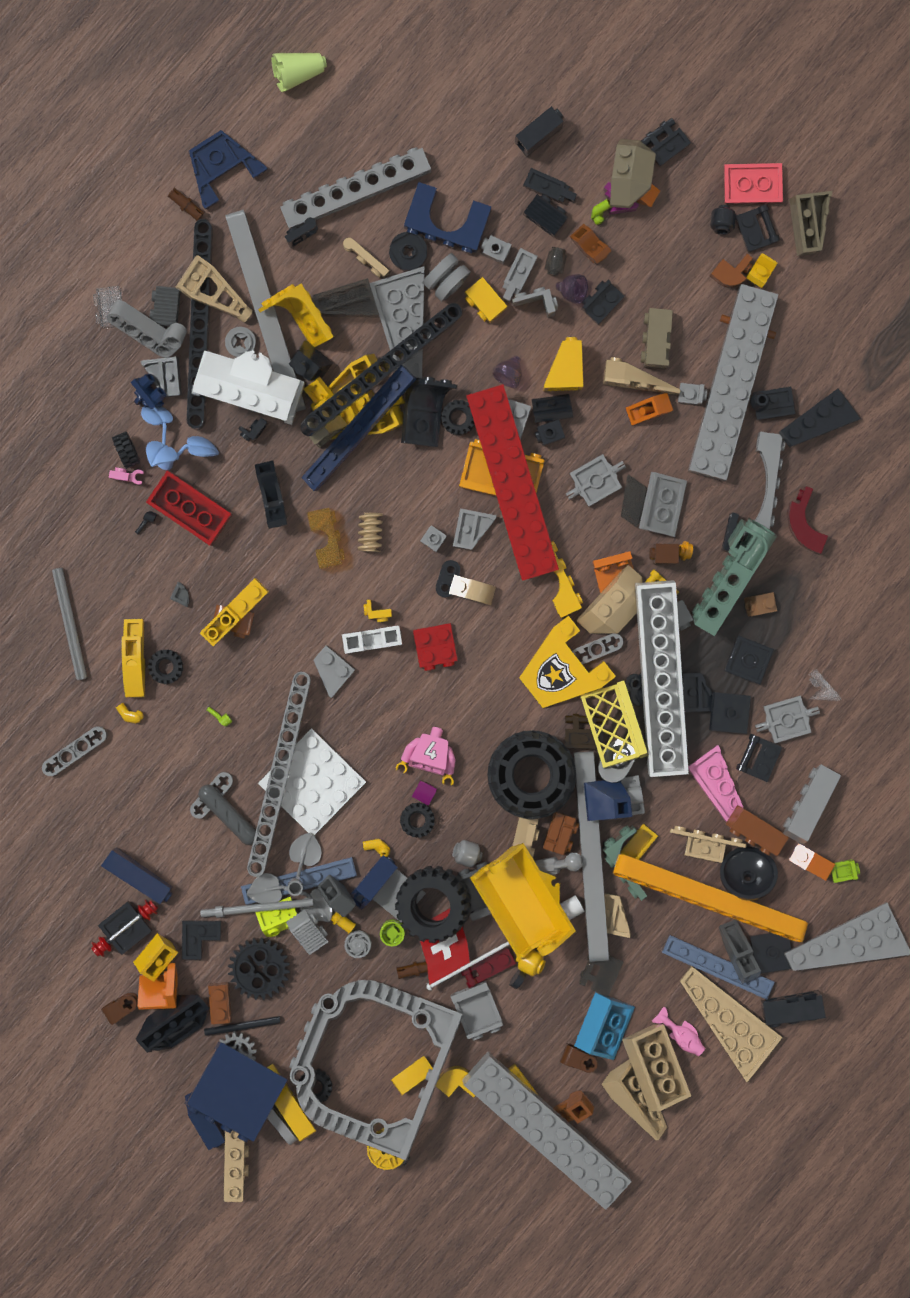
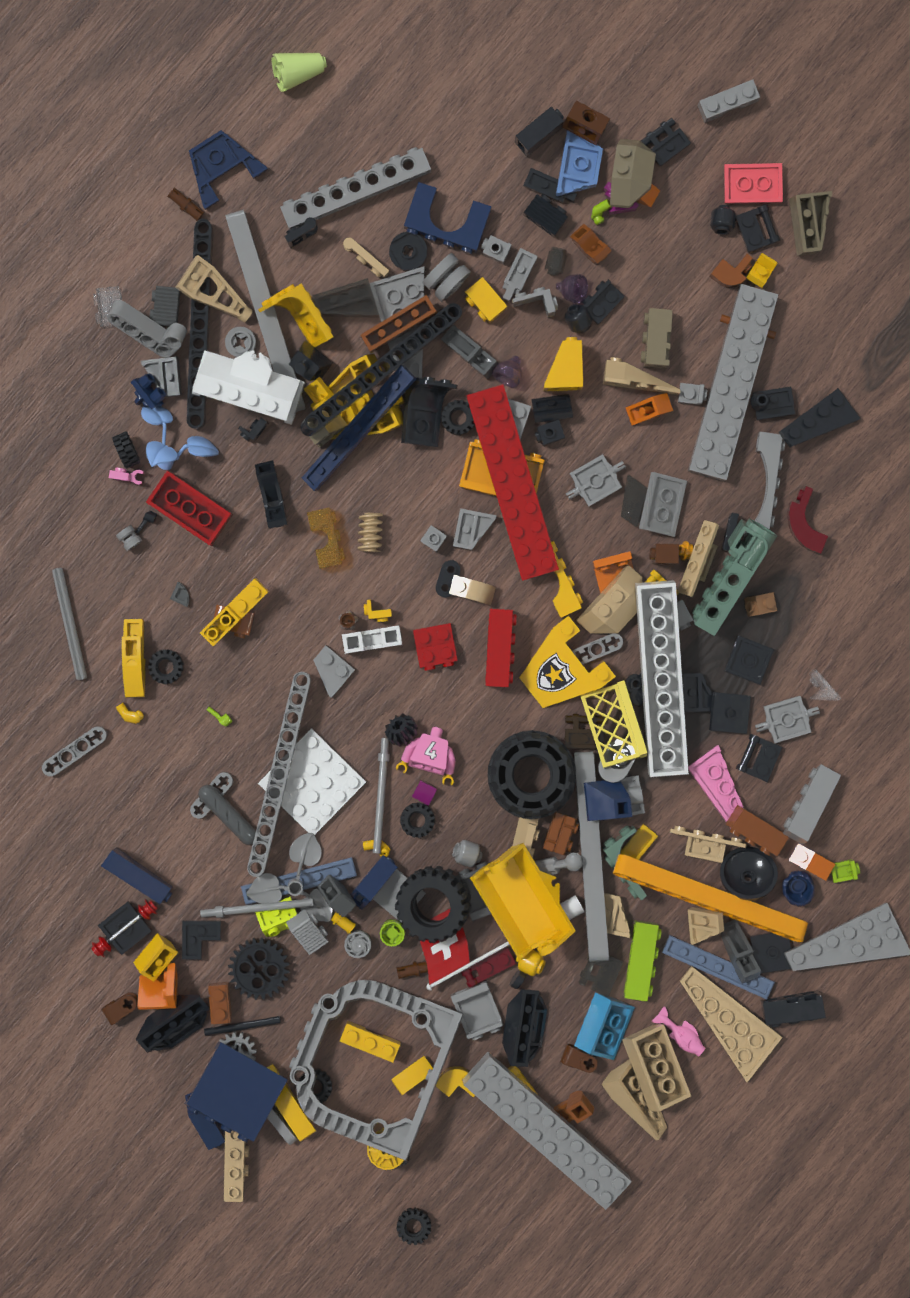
none -> light grey wheel [116,525,143,552]
none -> reddish brown piece [339,610,359,630]
none -> yellow arch [340,1020,401,1063]
none -> dark orange brick [360,295,437,353]
none -> light grey bar [373,738,390,854]
none -> black gear [385,713,418,747]
none -> black tyre [397,1207,431,1245]
none -> dark grey slope [441,325,500,380]
none -> red brick [485,609,516,687]
none -> black wedge [502,989,547,1067]
none -> medium blue wing [556,130,603,196]
none -> reddish brown brick [562,101,610,145]
none -> black head [564,304,592,333]
none -> lime brick [623,920,661,1001]
none -> tan bracket [678,520,719,597]
none -> tan wing [688,907,724,945]
none -> light grey arch [697,80,760,123]
none -> dark blue hair [782,871,815,907]

